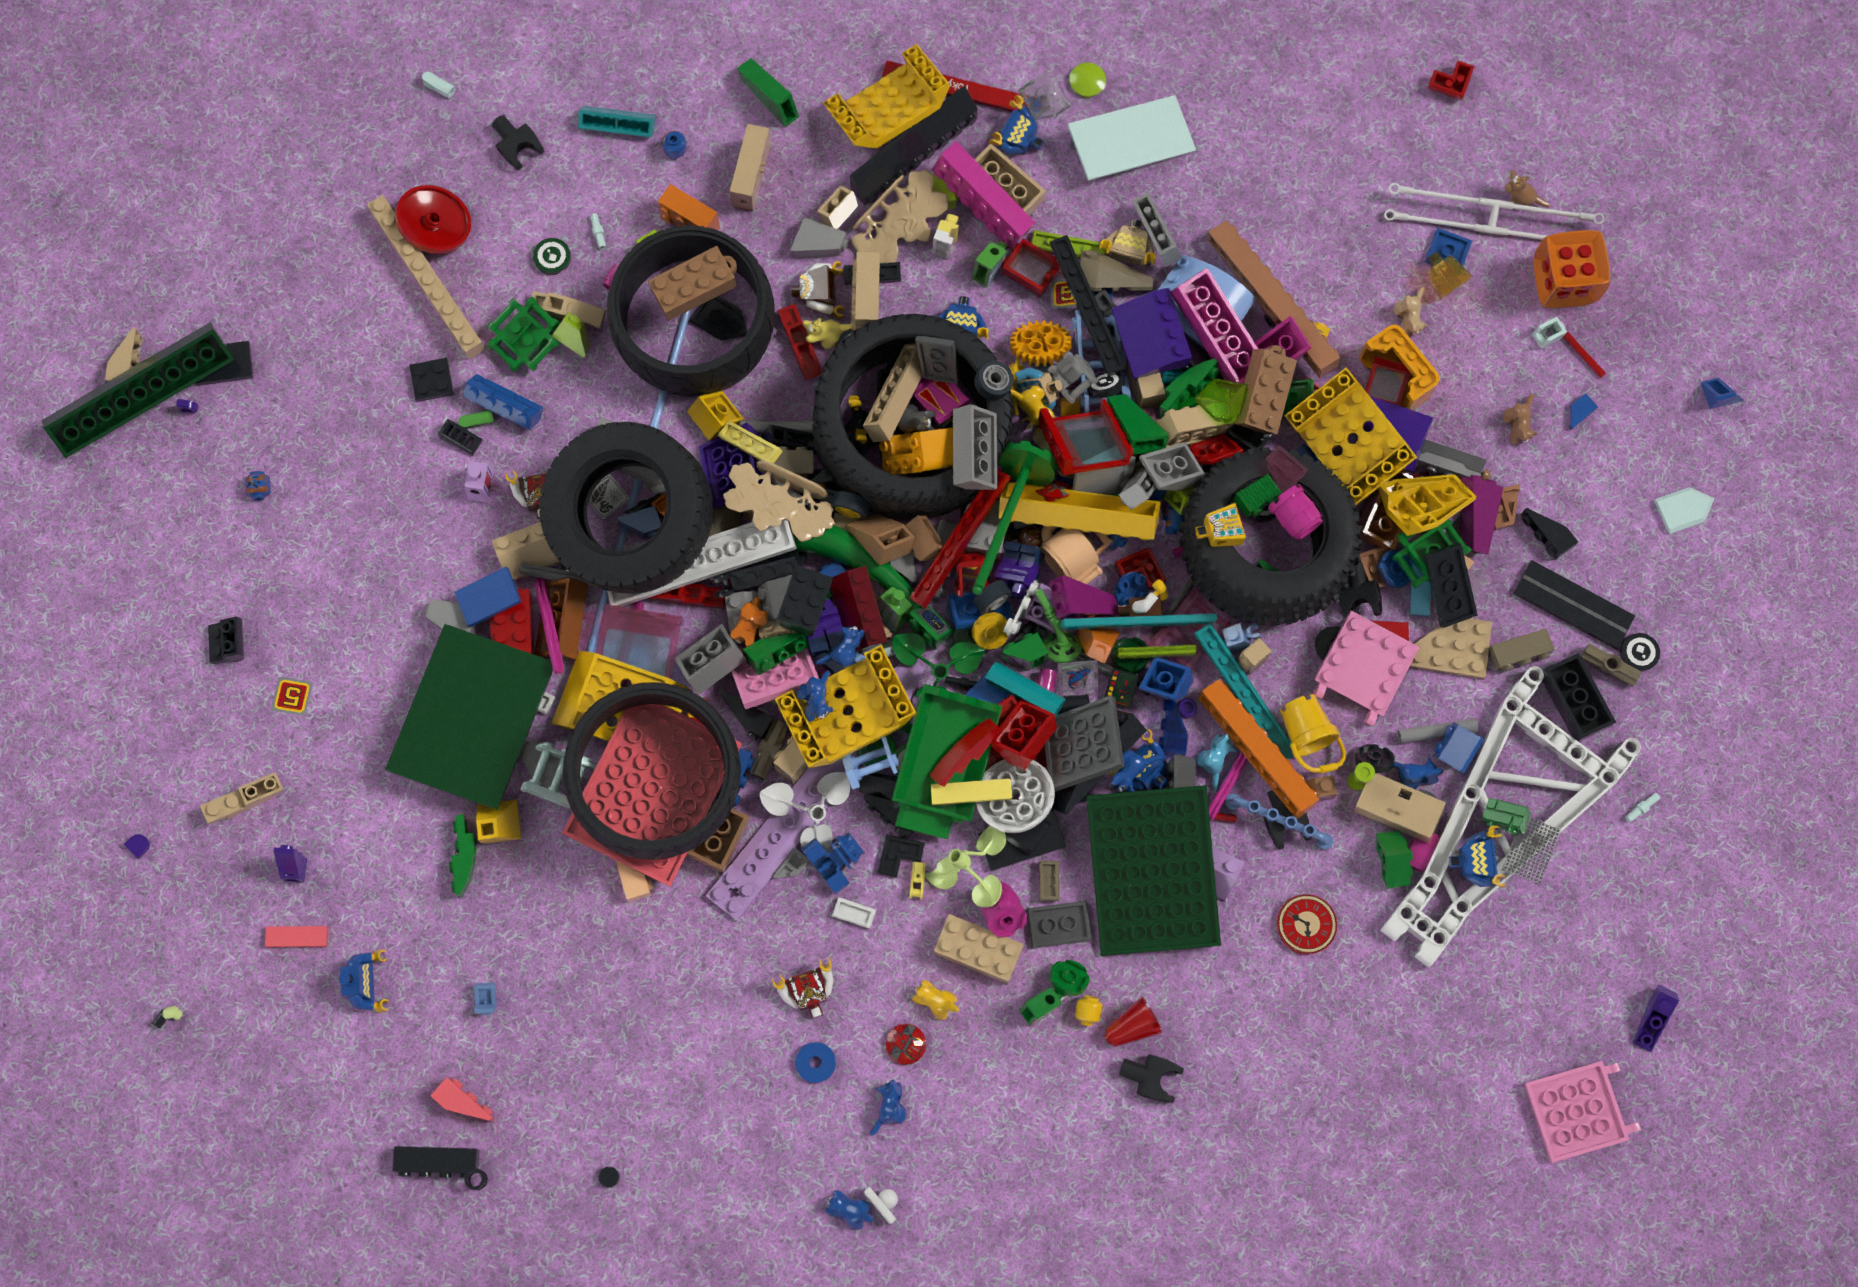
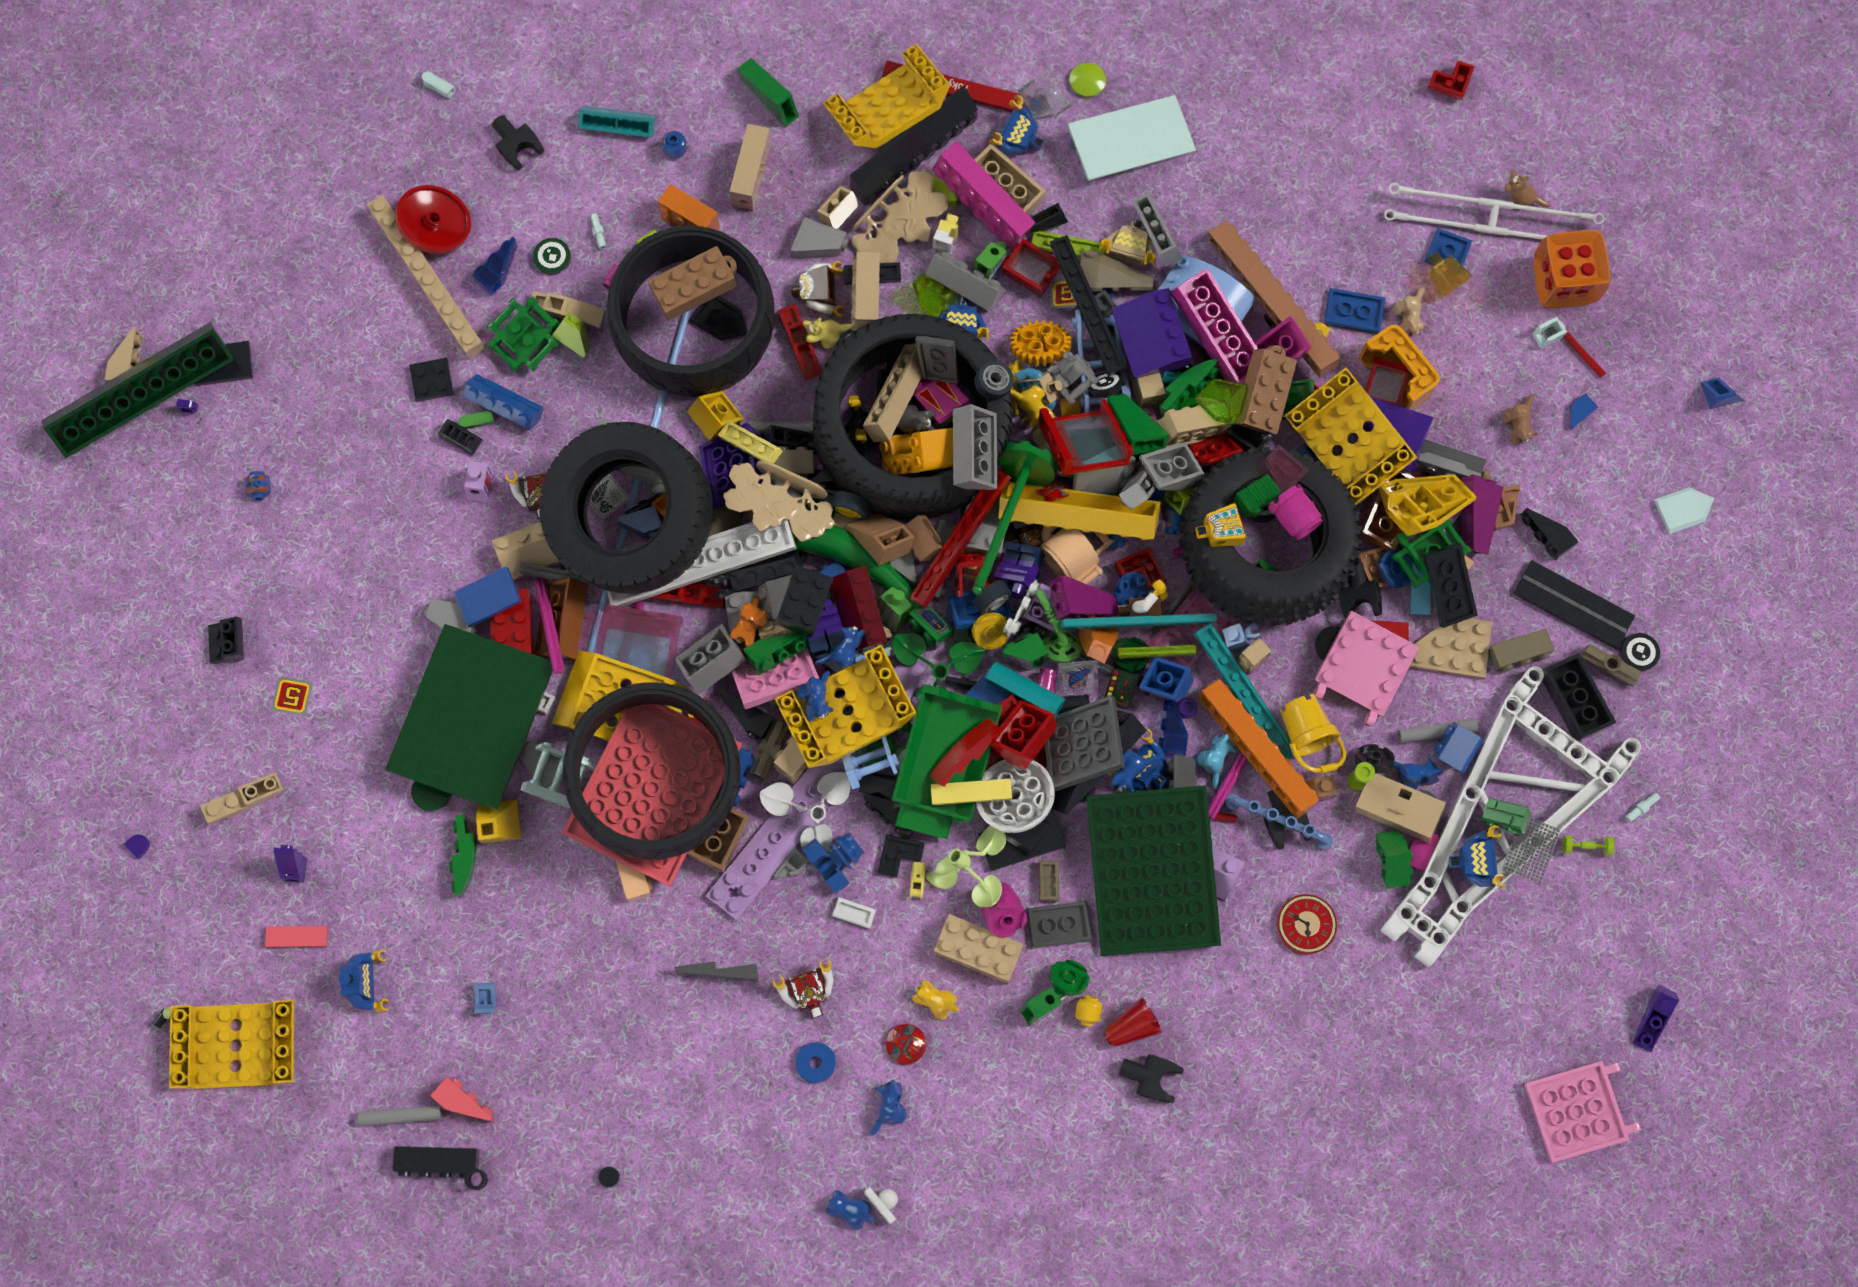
none -> yellow slope [169,1000,295,1089]
none -> light grey piece [358,1106,442,1126]
none -> dark green tile [411,781,451,812]
none -> clear blue slope [473,237,518,296]
none -> dark grey slope [675,961,759,982]
none -> clear neon green slope [912,270,957,317]
none -> light grey brick [926,251,1005,311]
none -> black slope [1030,203,1068,233]
none -> blue tile [1324,288,1386,334]
none -> lime wheel [1562,834,1615,856]

